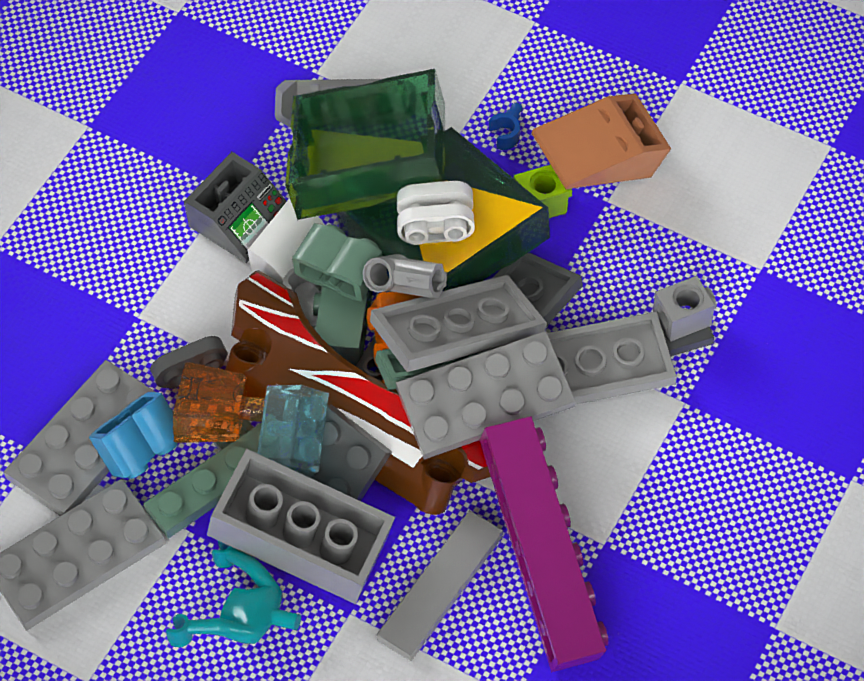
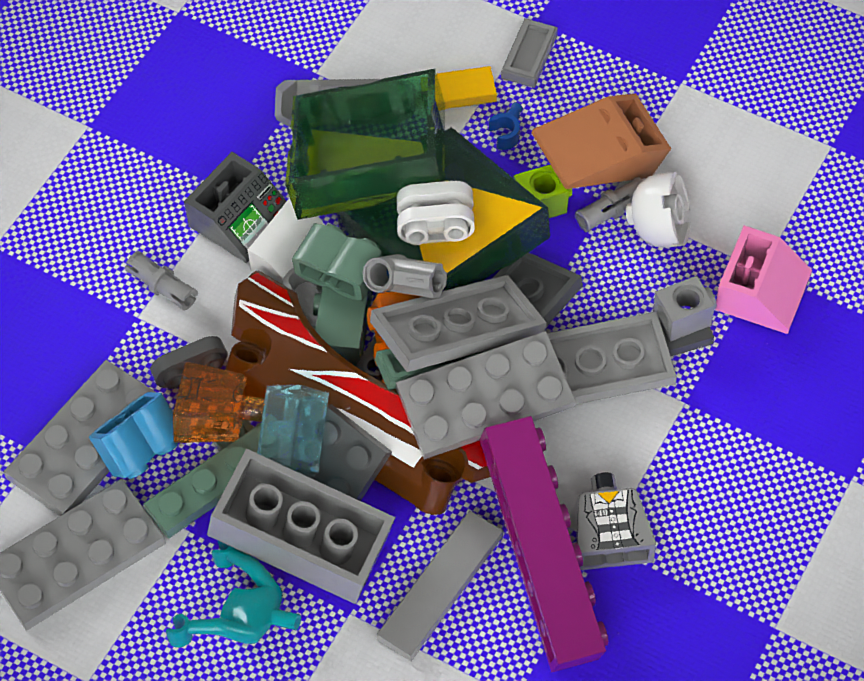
none -> light grey pin [125,251,198,310]
none -> yellow tile [420,66,497,112]
none -> light grey tile [501,18,558,88]
none -> light grey pin [575,177,643,232]
none -> torso [577,472,656,570]
none -> white cylinder [626,172,690,247]
none -> bright pink slope [715,225,812,334]

